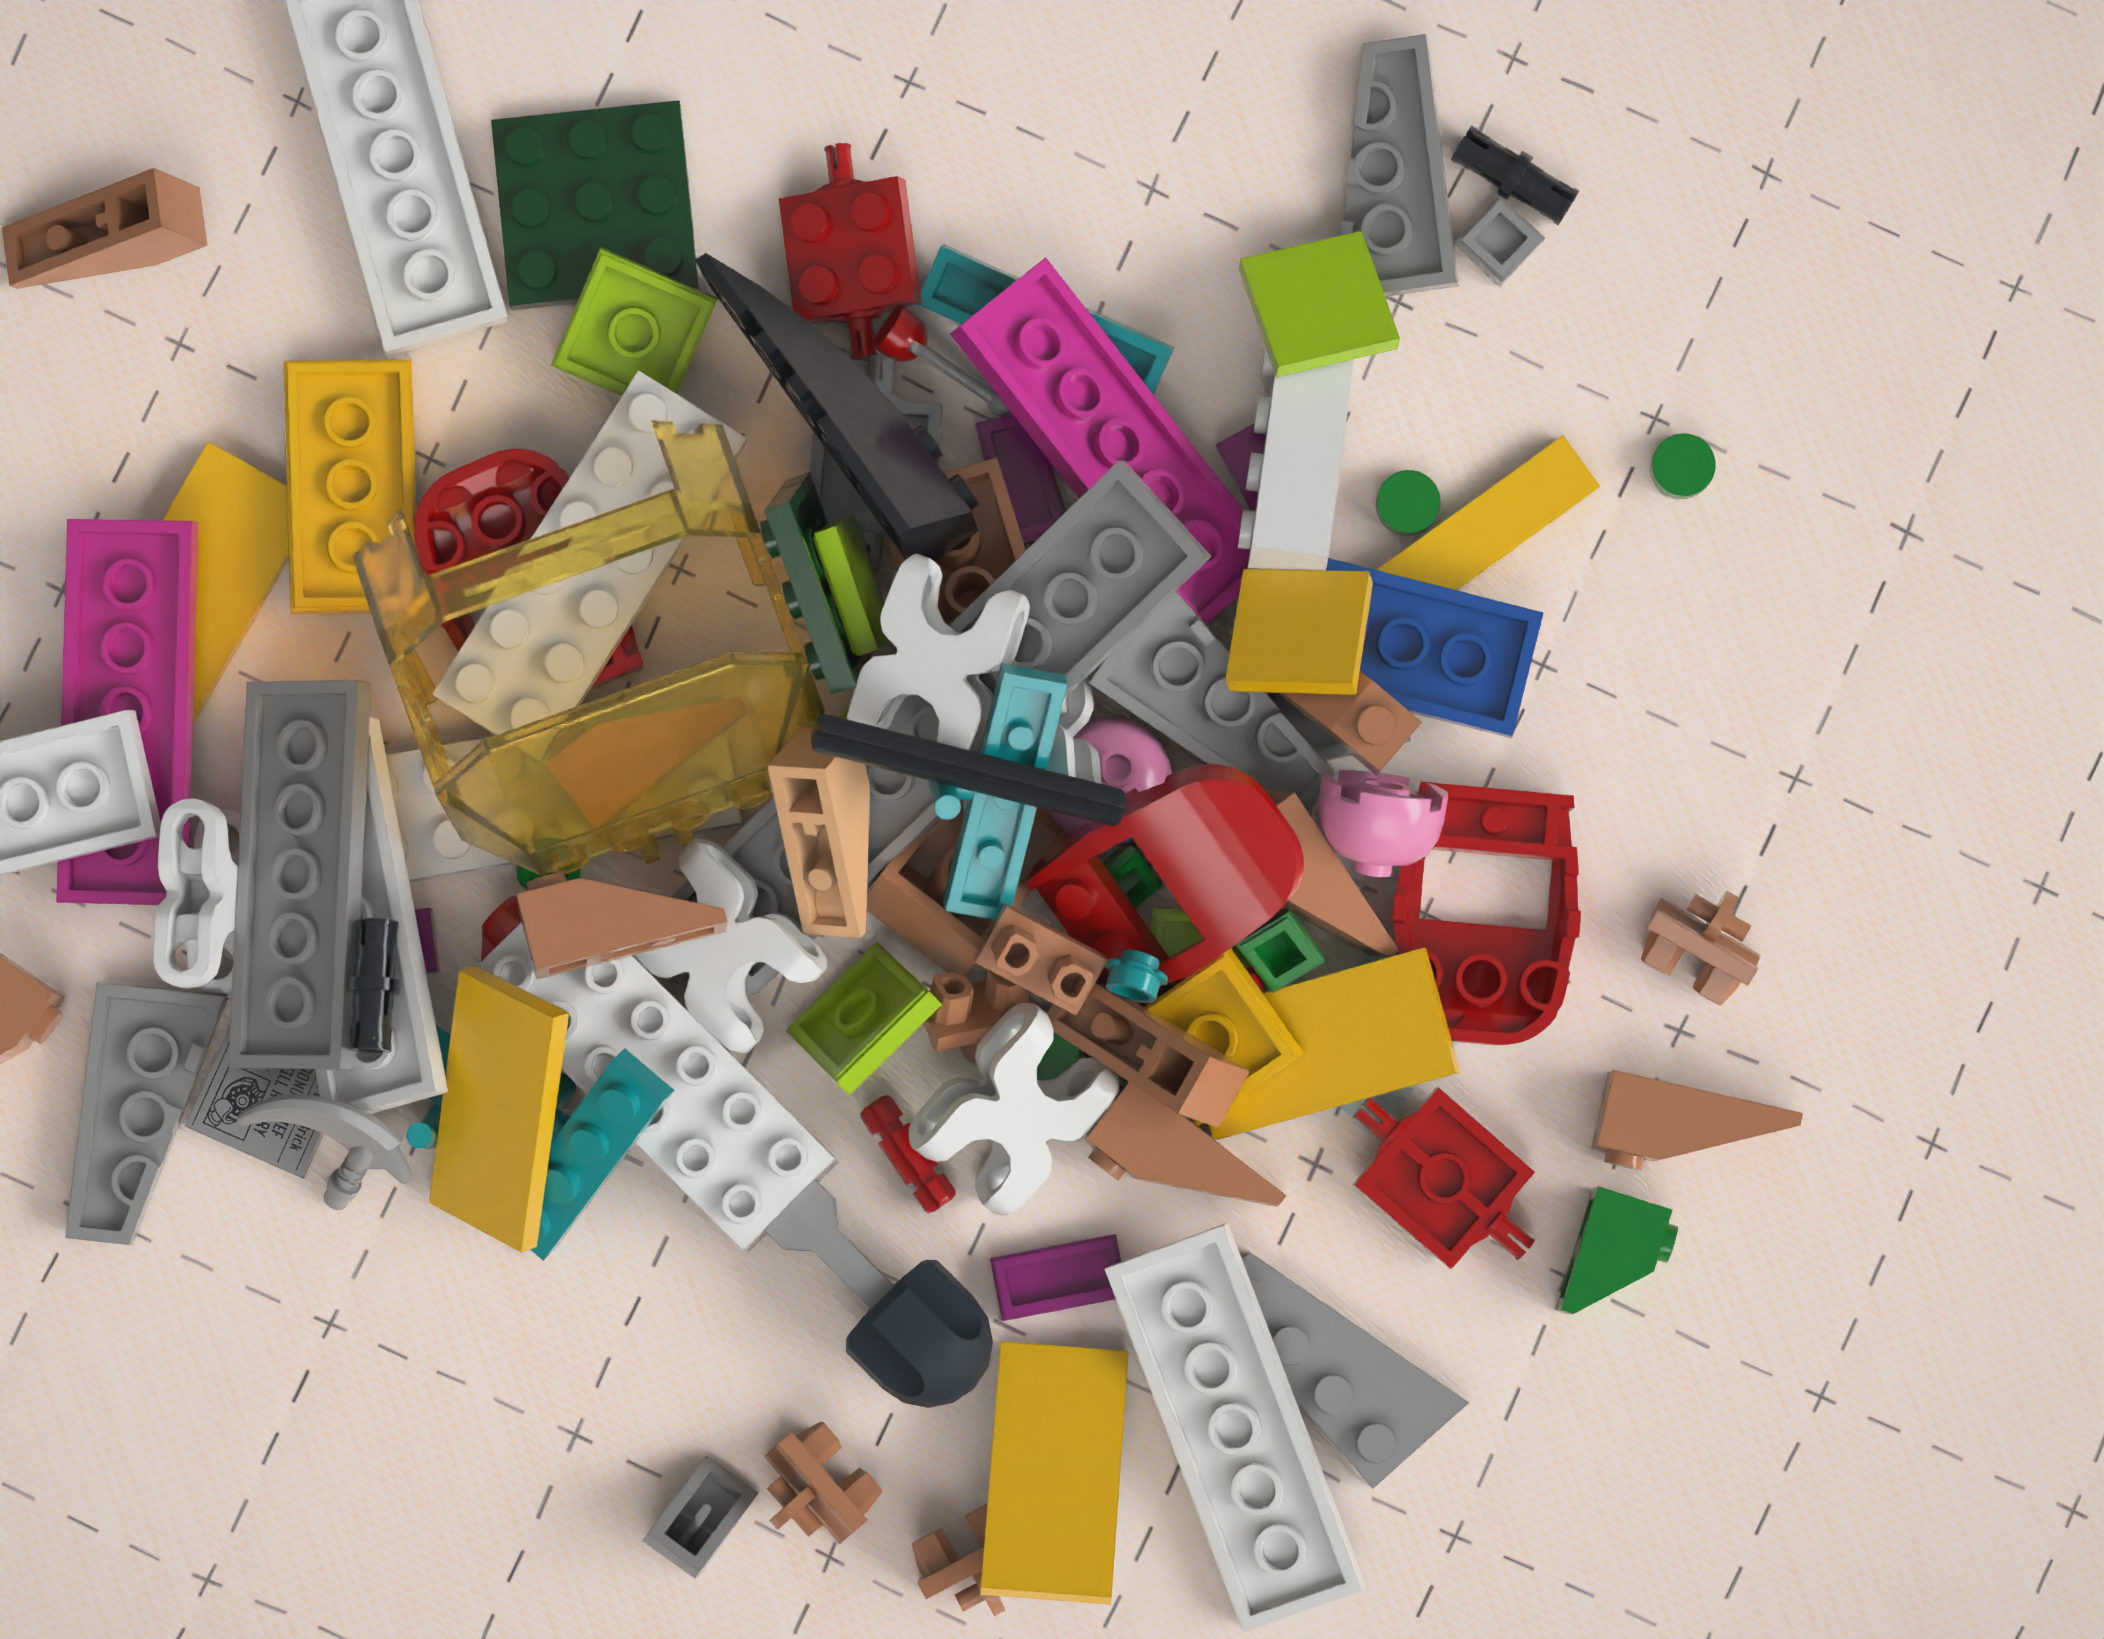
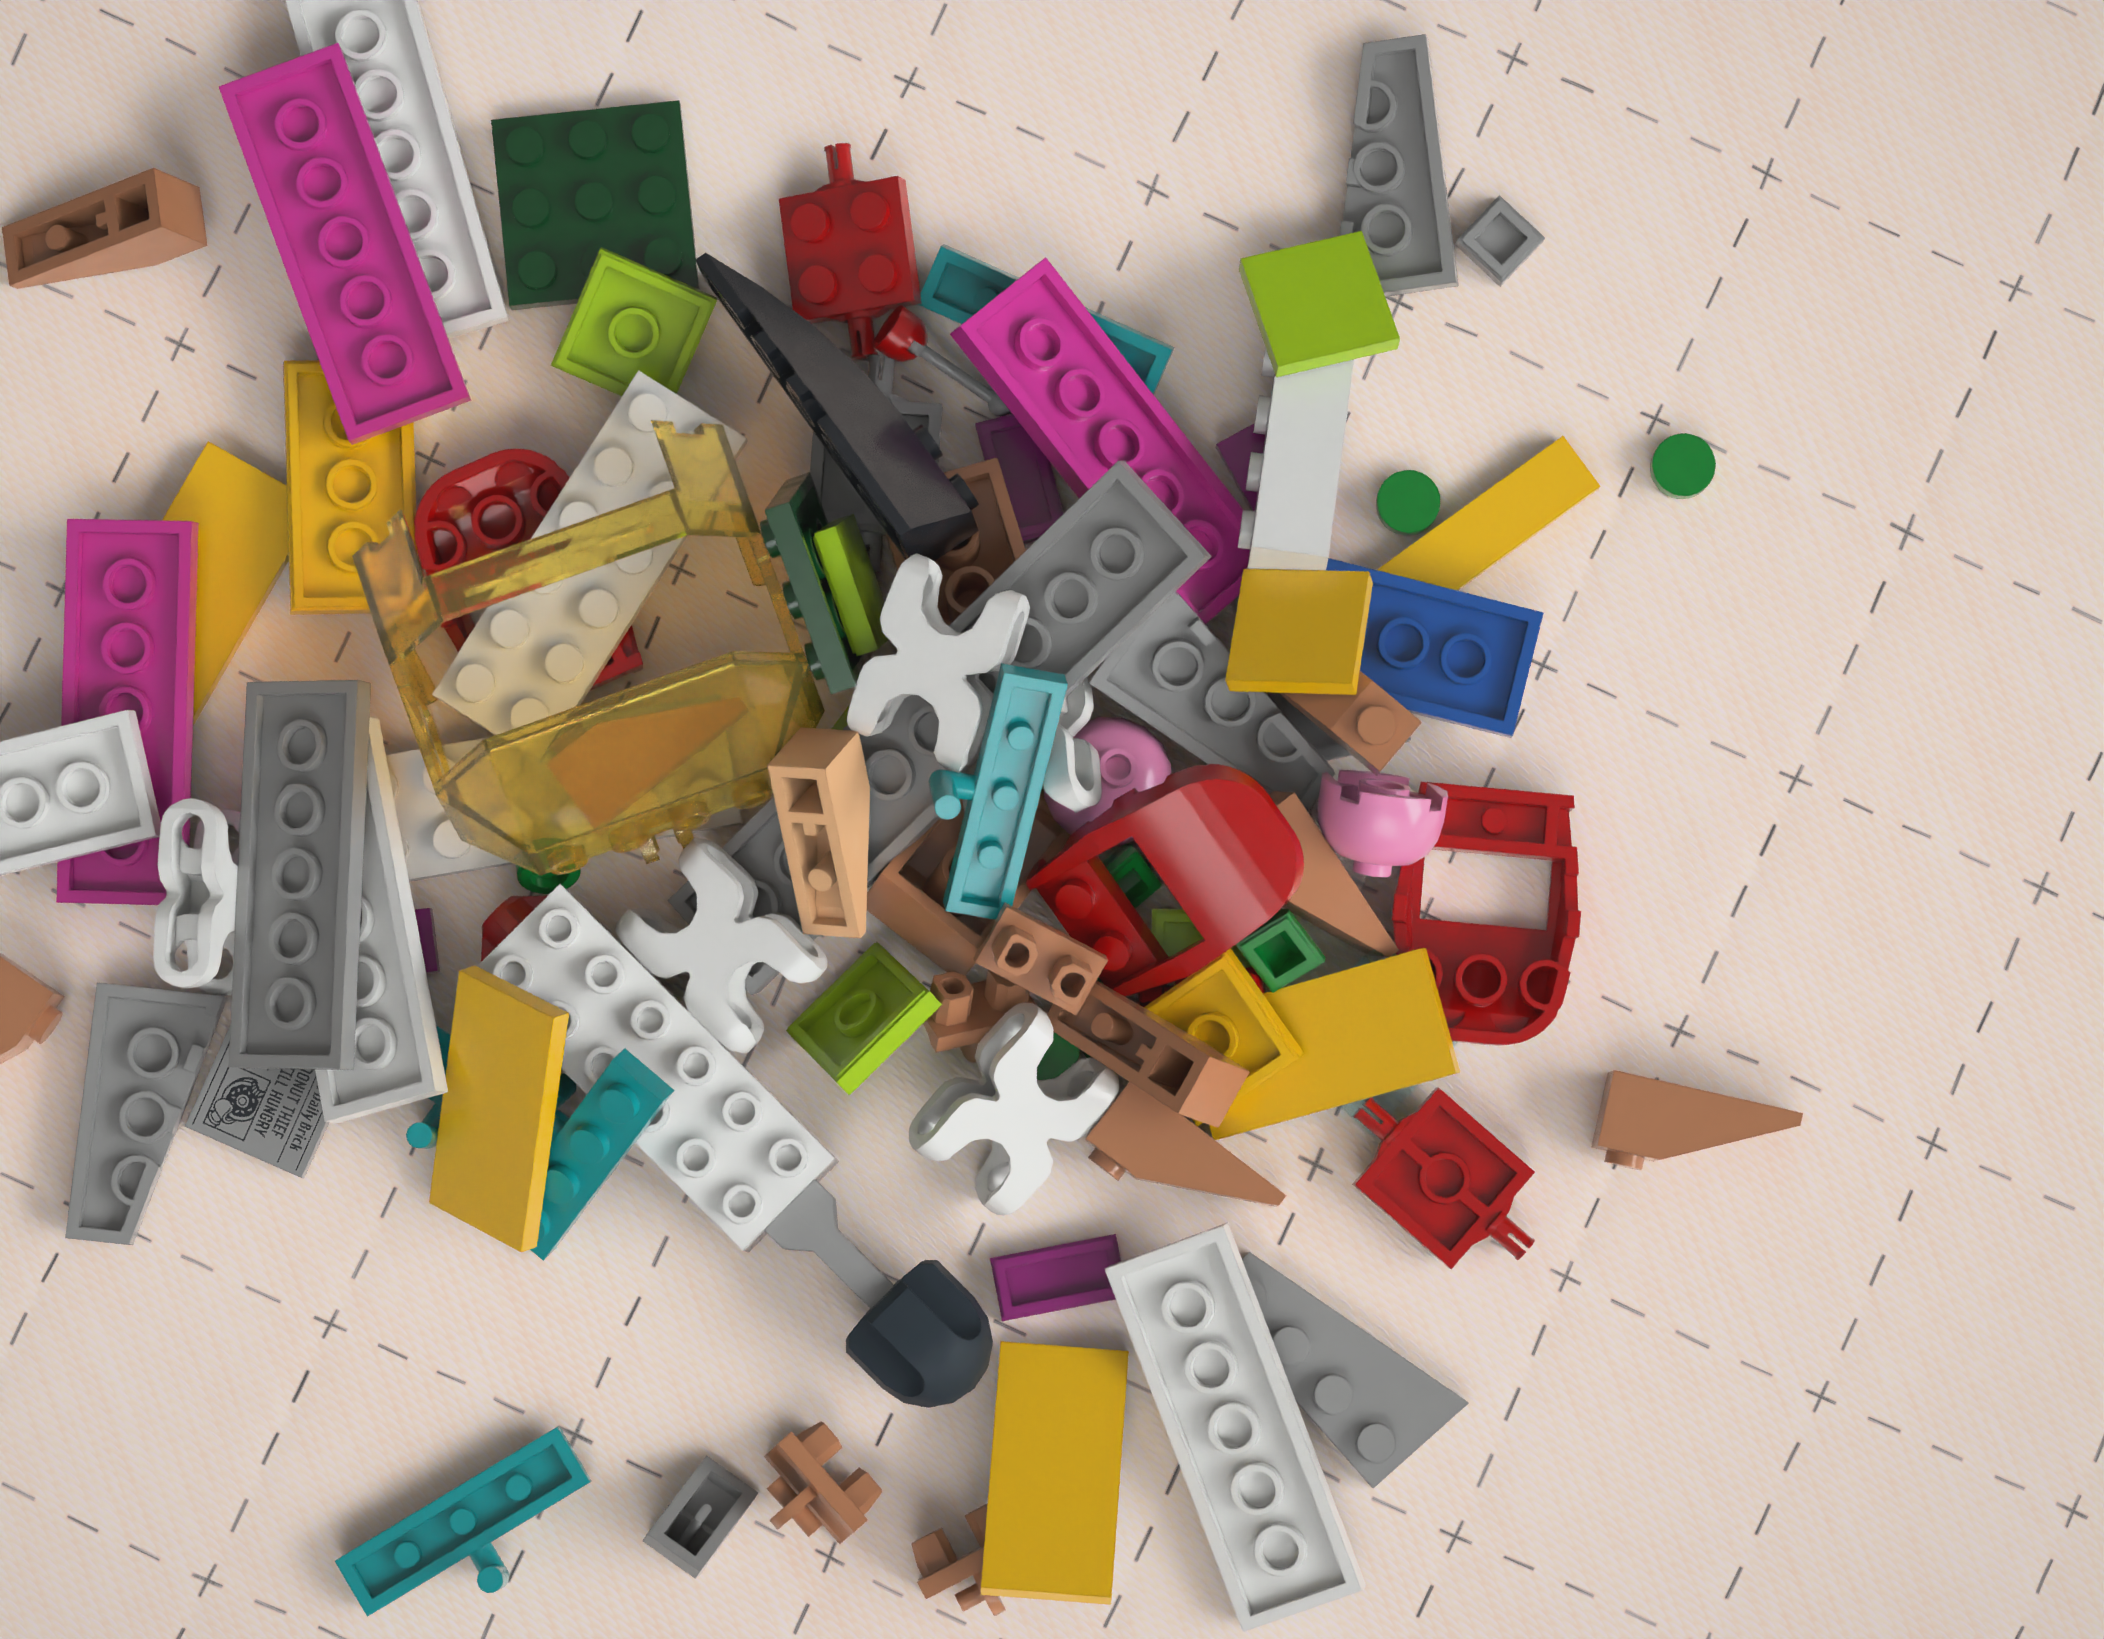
light grey piece [237,1094,413,1210] -> none
black pin [347,918,400,1053] -> none
nougat slope [517,873,727,980] -> none
black axle [810,714,1127,827] -> none
red axle [860,1095,956,1214] -> none
teal plate [1105,950,1168,1003] -> none
black pin [1451,125,1579,226] -> none
green slope [1555,1186,1678,1314] -> none
nougat hips [1641,891,1761,1006] -> none
none -> dark pink plate [219,43,472,445]
none -> teal plate [335,1426,592,1617]

